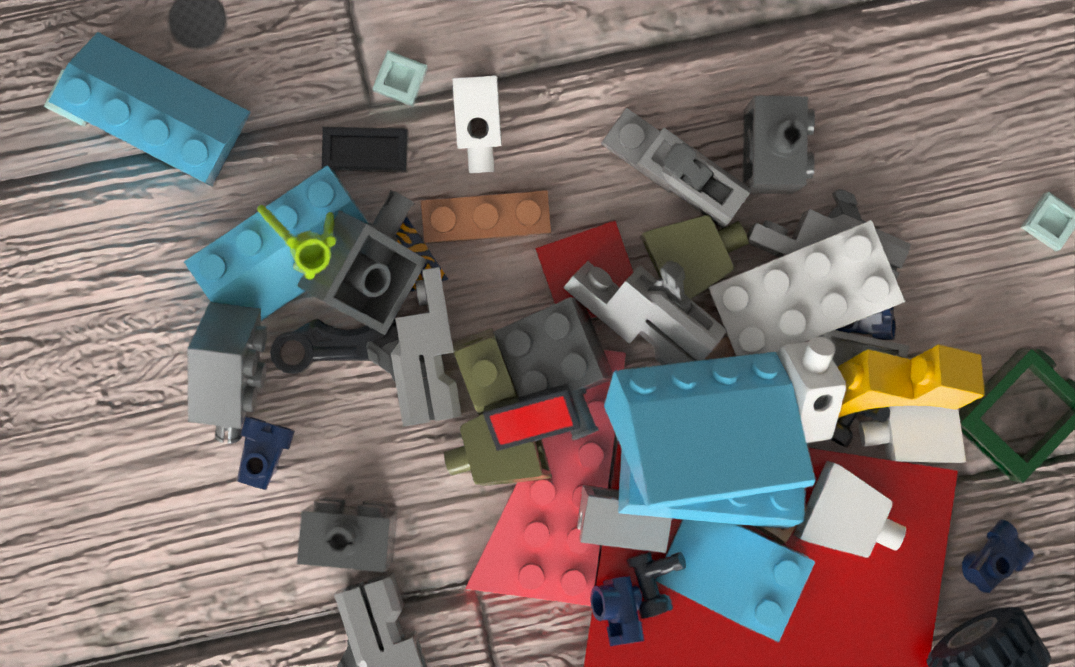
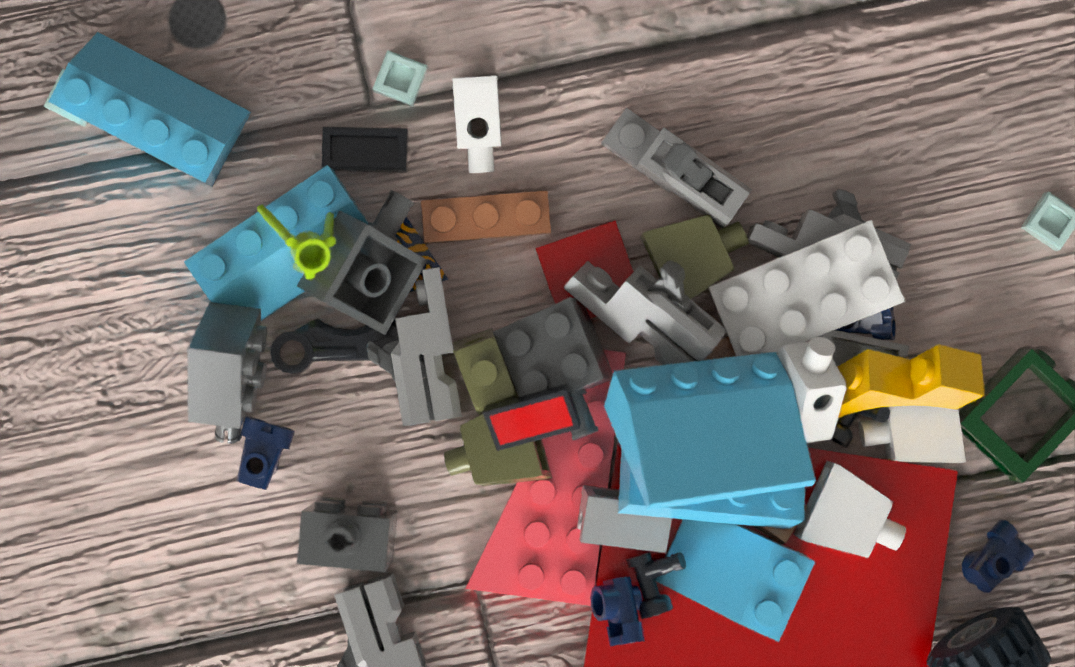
dark grey brick [742,96,815,194] -> none

